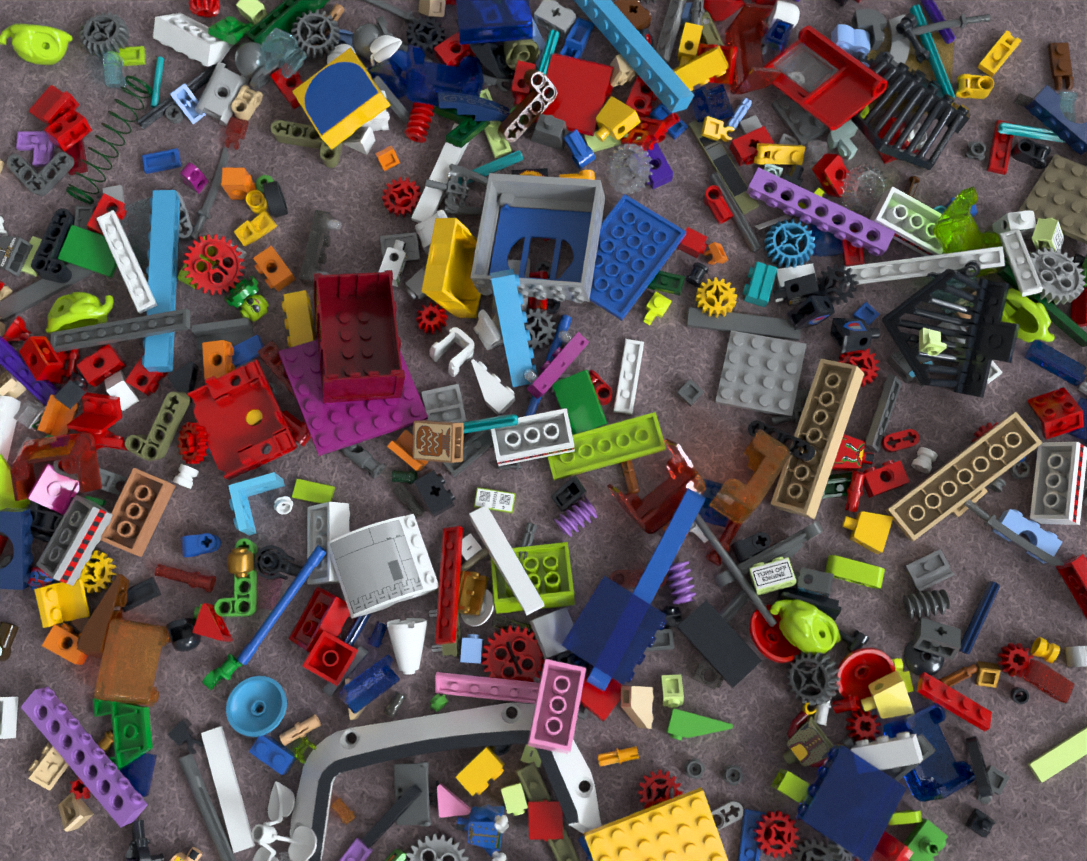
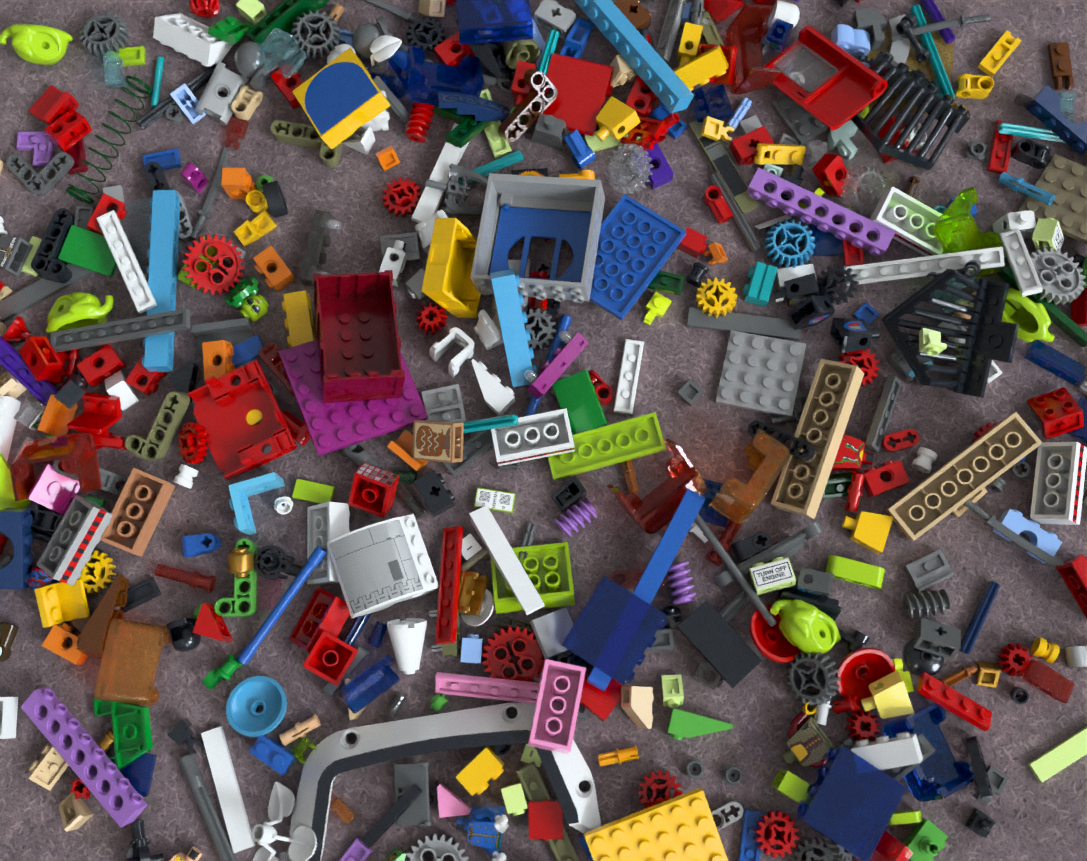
none -> black beam [144,162,170,192]
none -> red brick [348,462,400,518]
none -> dark azure pin [998,172,1056,206]

